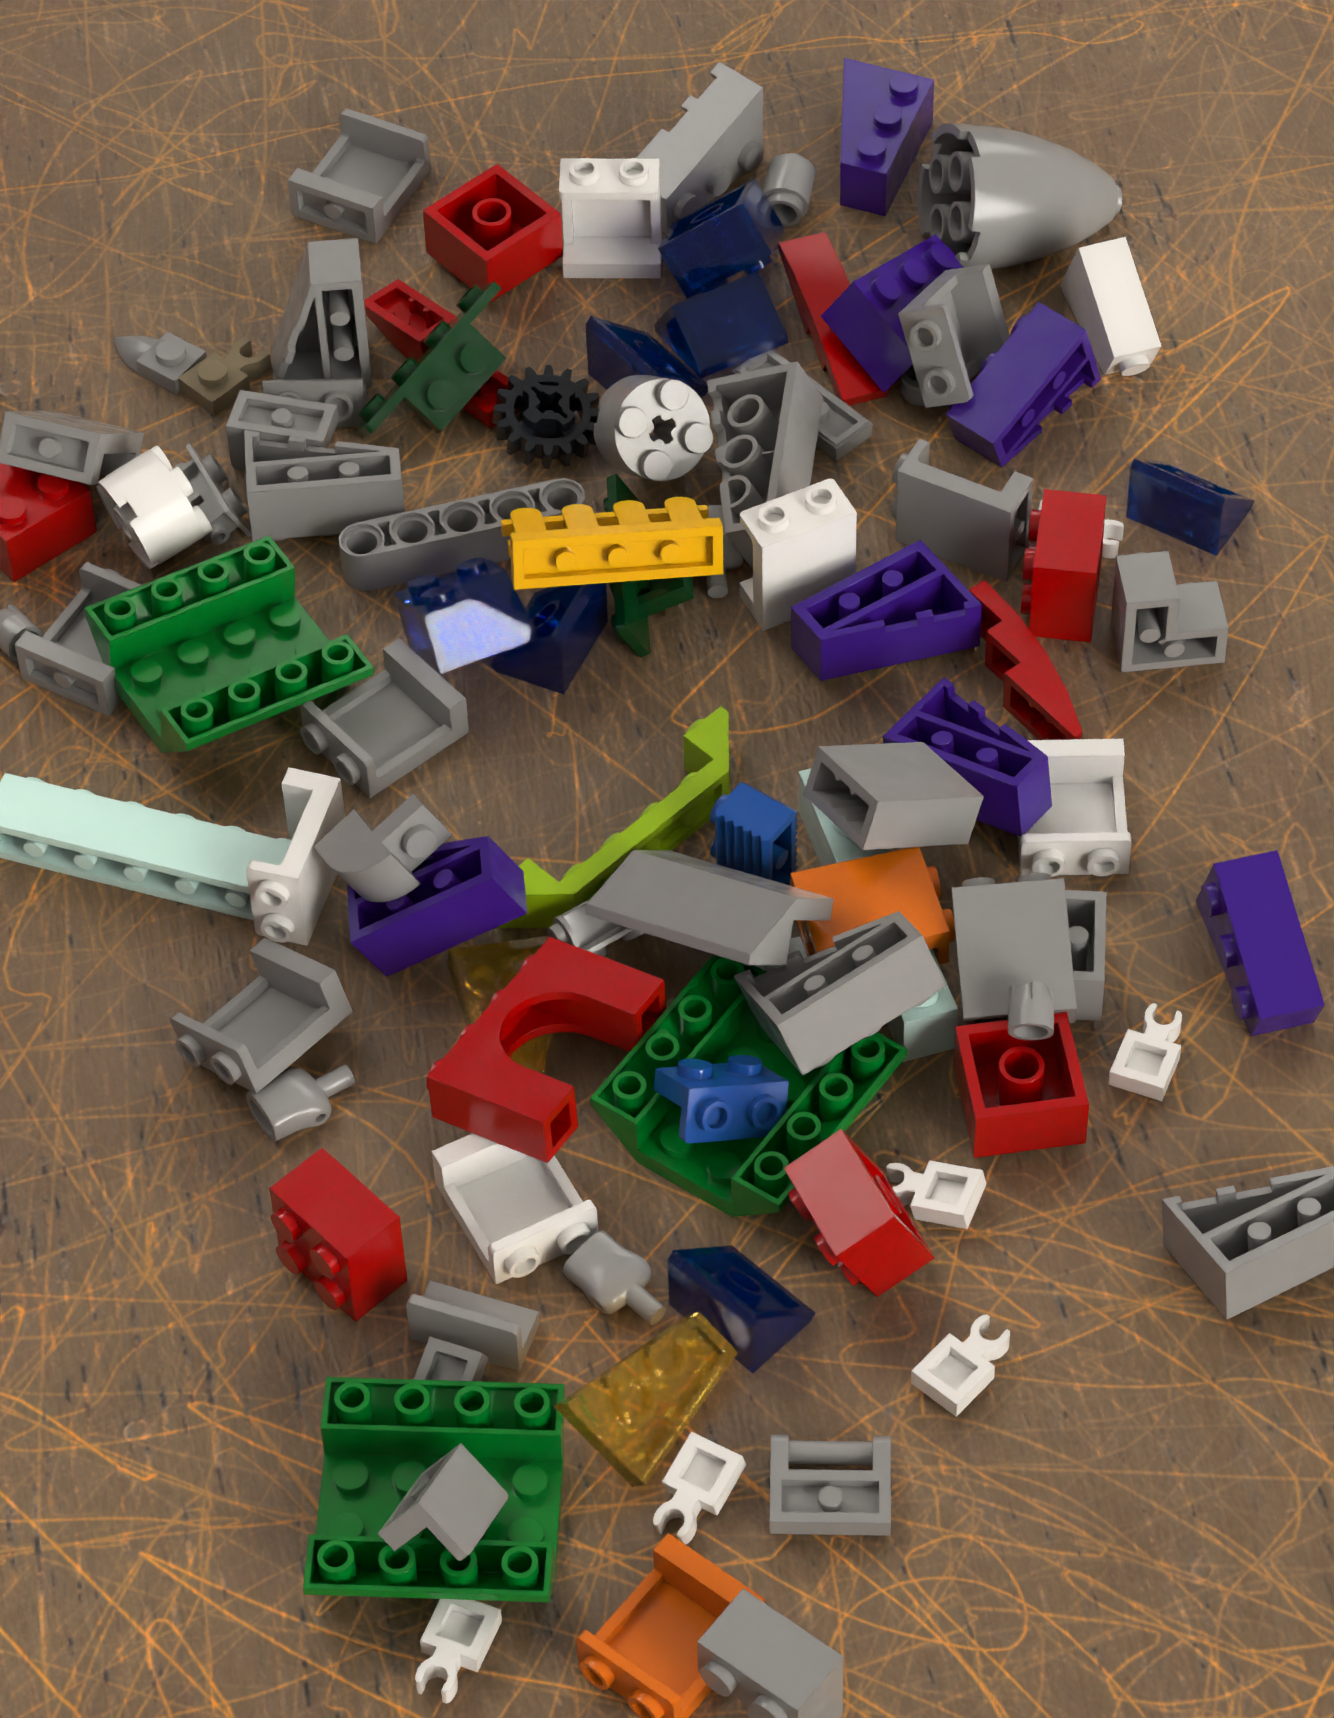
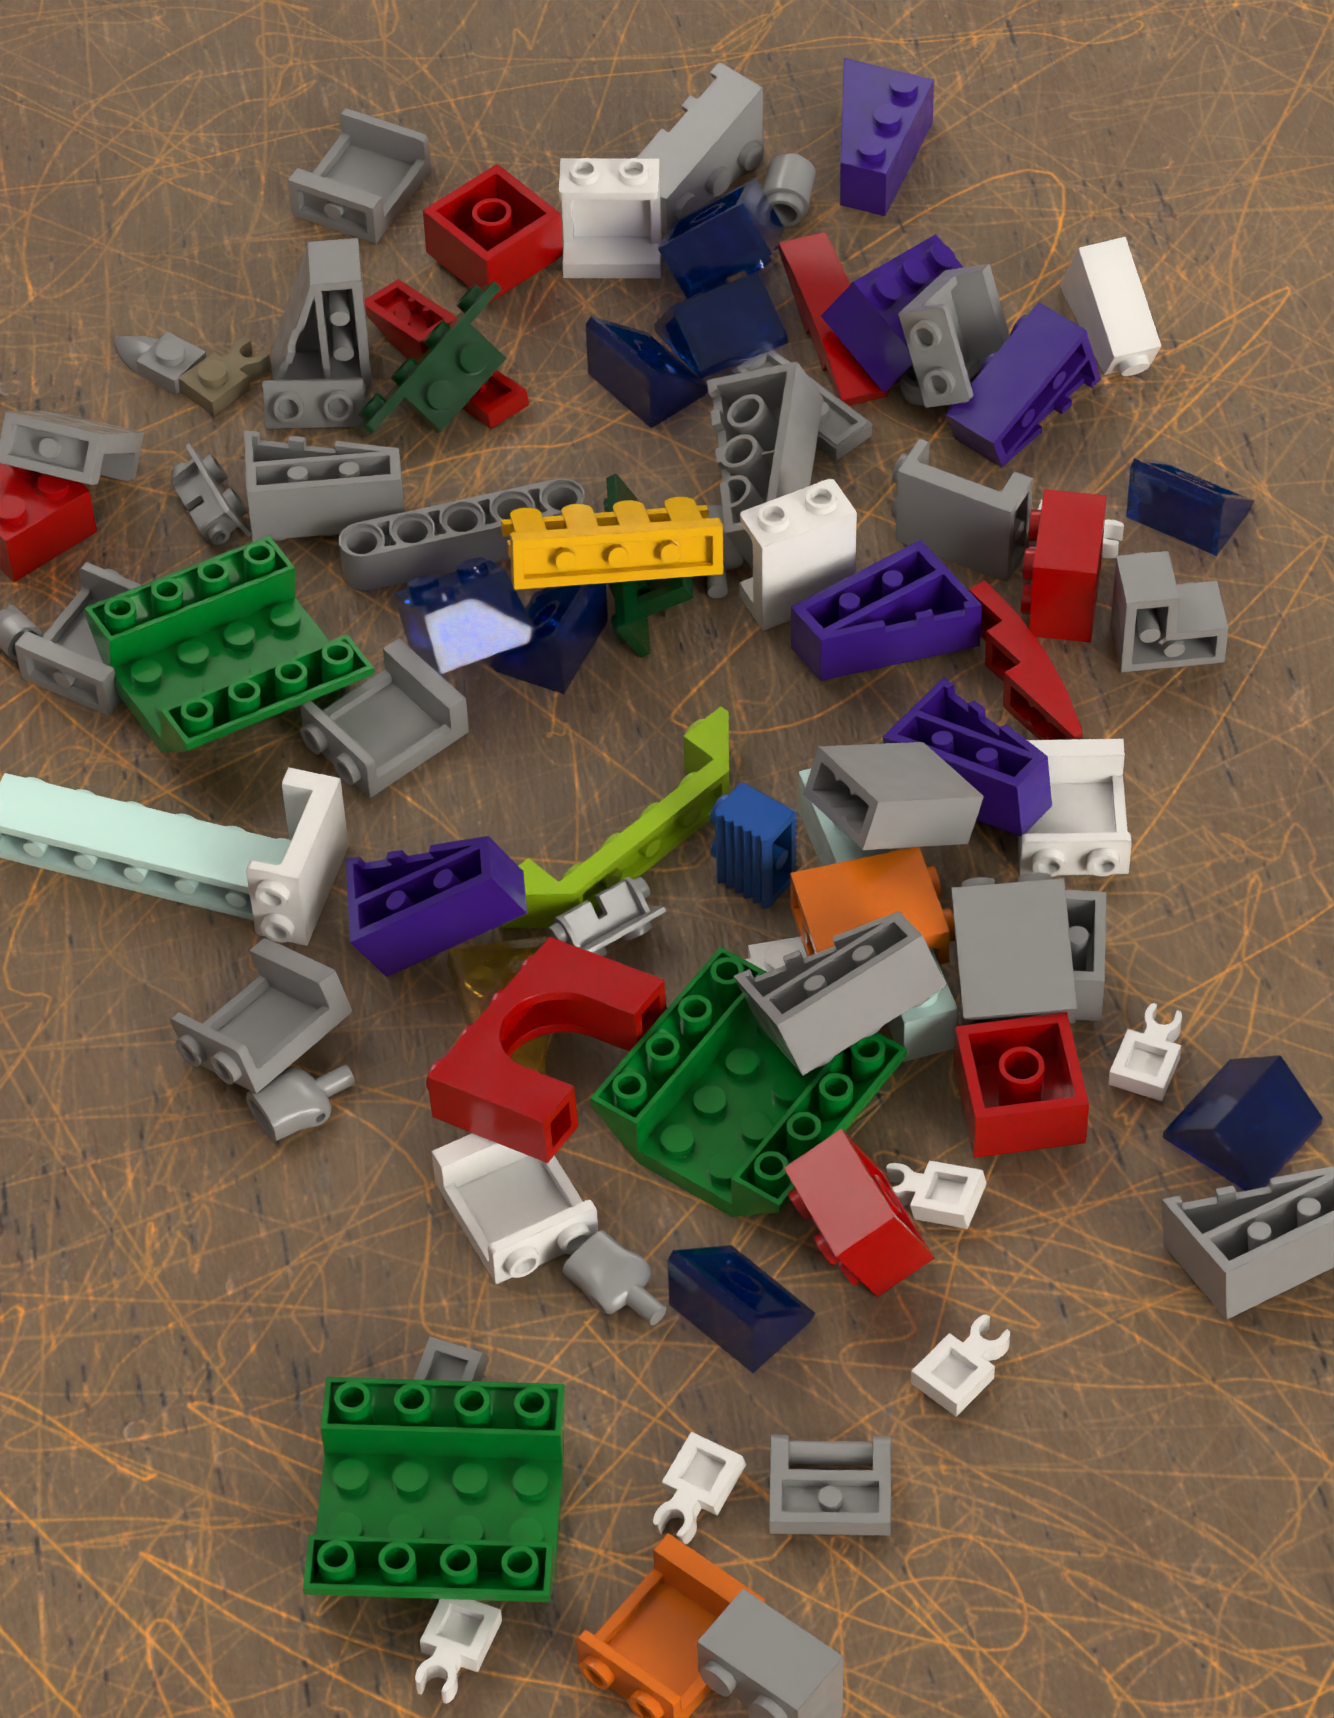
white brick [96,446,213,569] -> none
light grey panel [226,390,339,470] -> none
red brick [269,1148,408,1322] -> none
light grey brick [313,794,452,902] -> none
light grey panel [378,1443,508,1561] -> none
light grey panel [406,1280,540,1371] -> none
black gear [492,365,600,469] -> none
clear yellow wing [554,1312,738,1487] -> none
light grey slope [585,850,834,965] -> none
light grey brick [594,375,713,481] -> none
blue bracket [654,1055,789,1144] -> none
light grey cylinder [918,123,1122,269] -> none
light grey hose [1008,981,1054,1040] -> none
dark purple wedge [1196,850,1325,1036] -> none
none -> clear blue slope [1163,1055,1323,1191]

